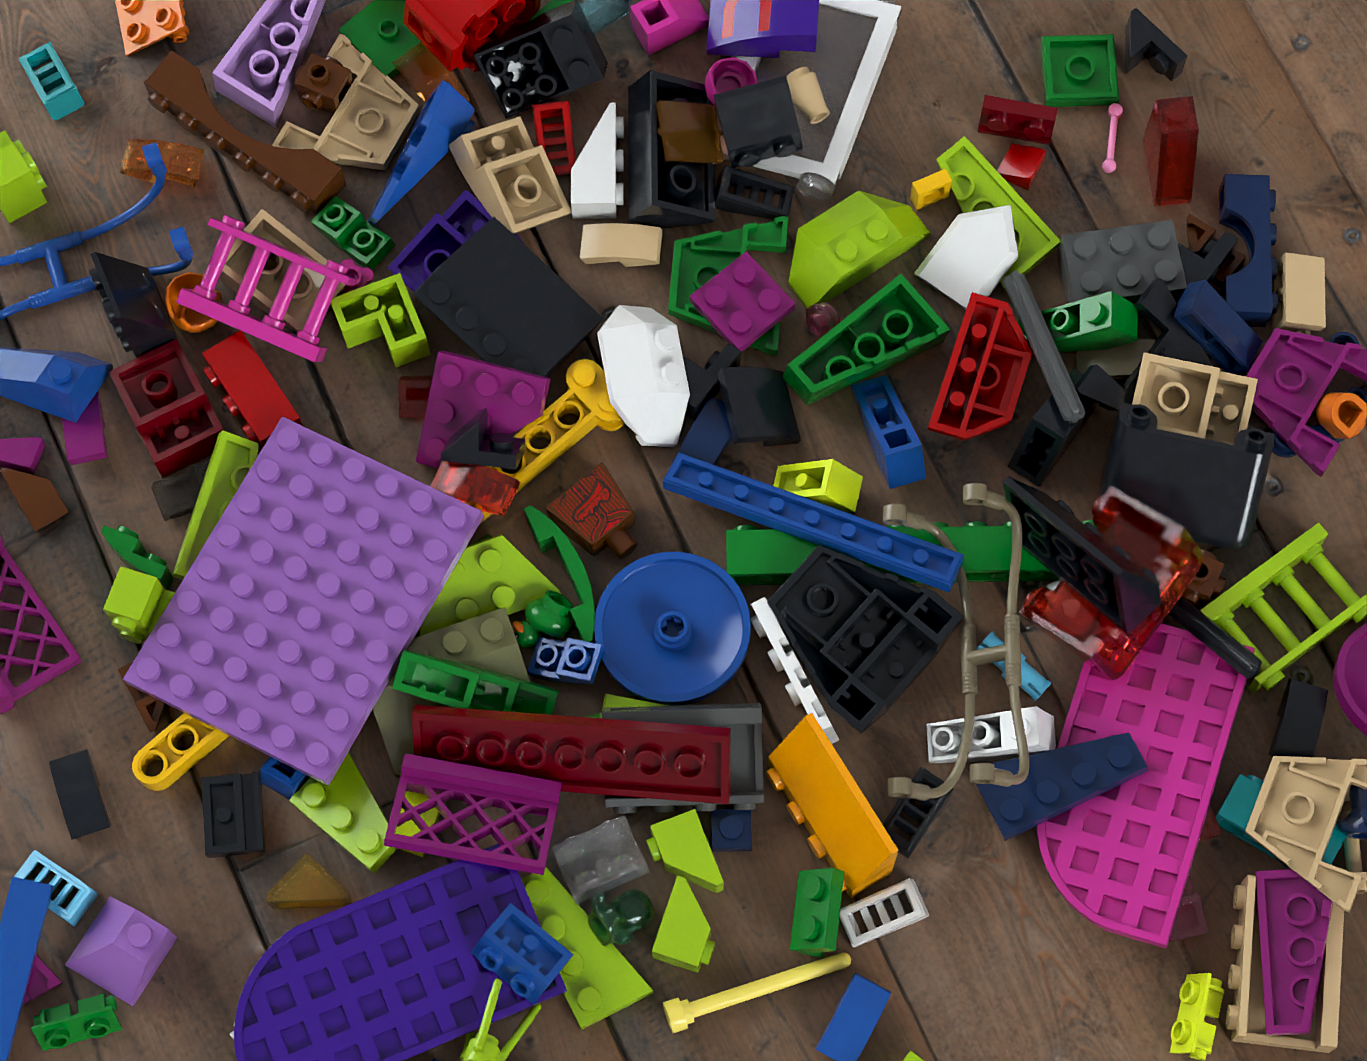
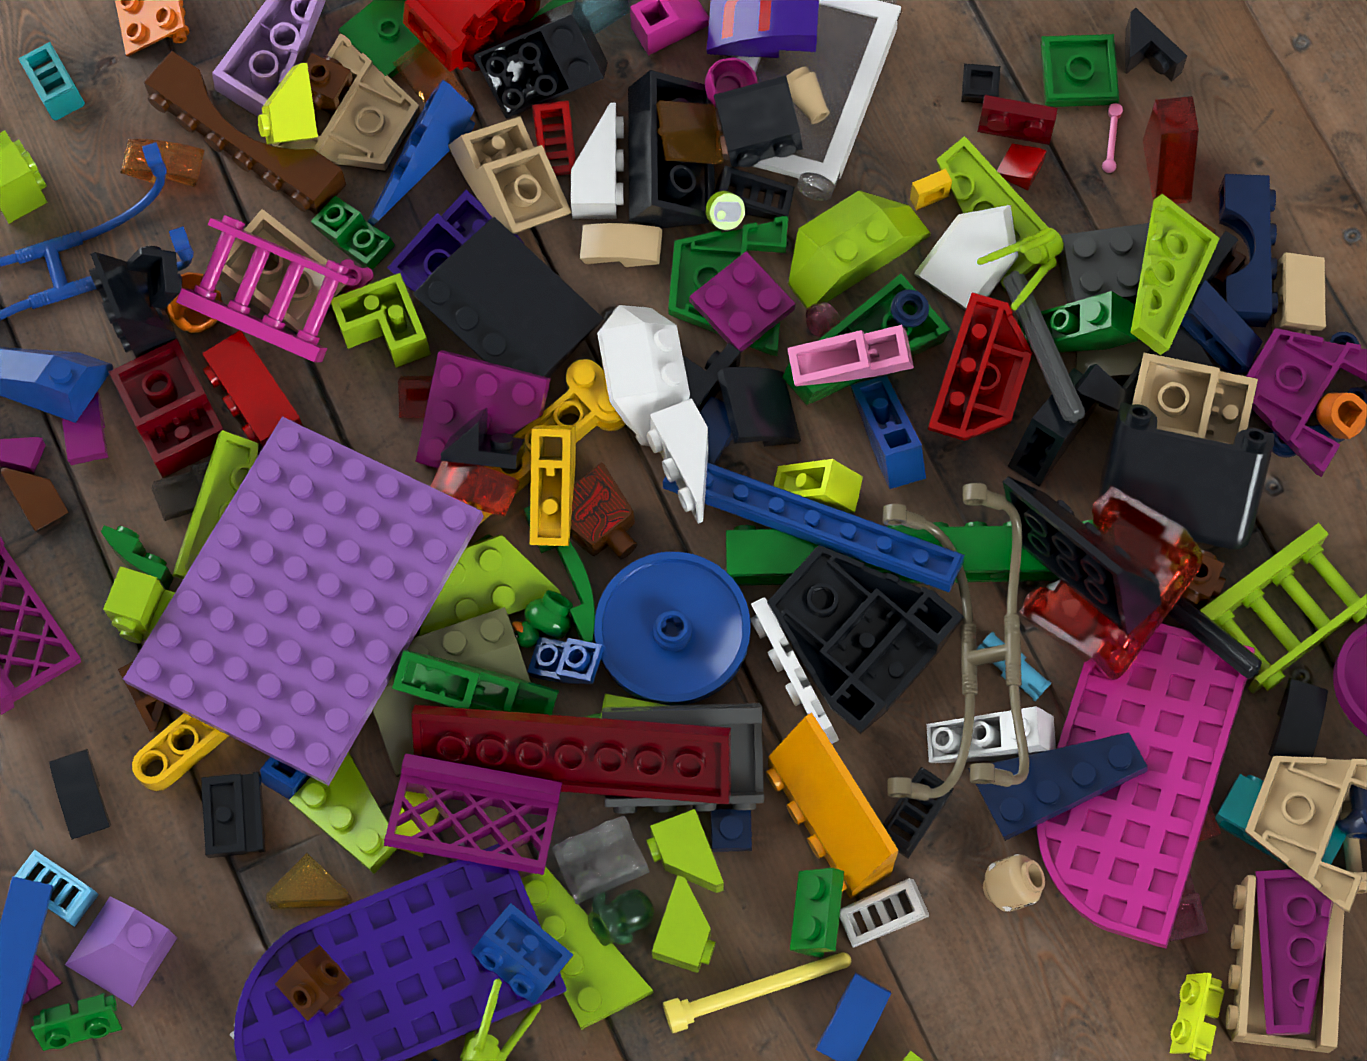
none -> black bracket [126,246,182,309]
none -> neon yellow slope [258,63,318,144]
none -> reddish brown brick [275,945,352,1022]
none -> yellow slope [530,425,576,546]
none -> white slope [646,399,708,524]
none -> tile [706,191,745,230]
none -> bright pink slope [787,325,914,386]
none -> dark blue plate [891,289,929,328]
none -> black tile [961,63,1001,104]
none -> lime plant [977,228,1064,311]
none -> tan head [983,854,1045,912]
none -> lime wing [1130,194,1220,355]

